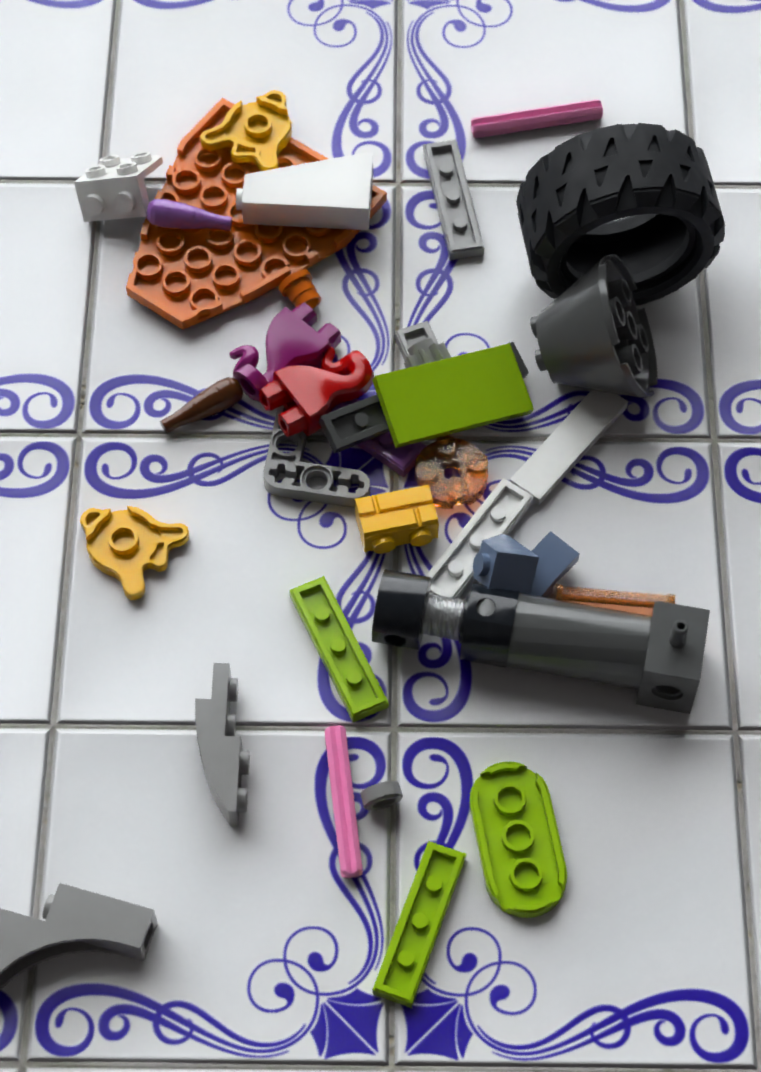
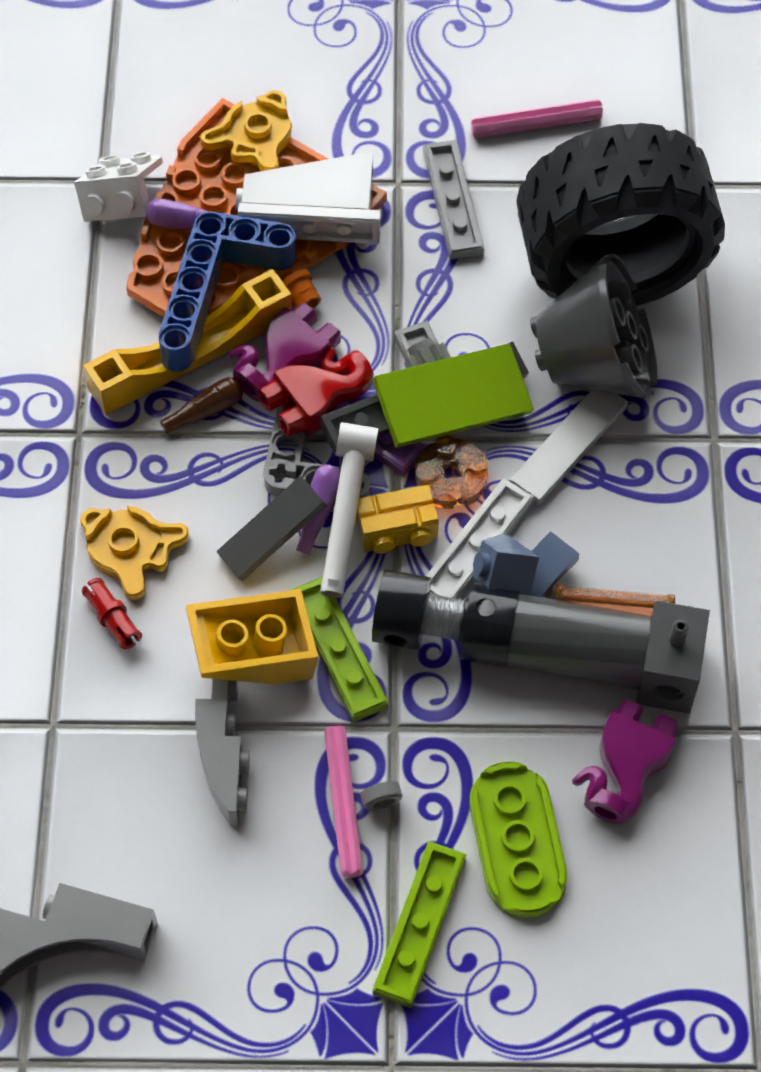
none -> red pin [81,578,142,650]
none -> yellow arch [83,269,292,415]
none -> blue beam [158,212,296,371]
none -> yellow slope [186,589,318,685]
none -> dark grey tile [216,476,327,581]
none -> white tile [238,203,380,244]
none -> medium lavender piece [296,464,341,555]
none -> white piece [320,422,378,598]
none -> magenta hips [572,699,678,824]

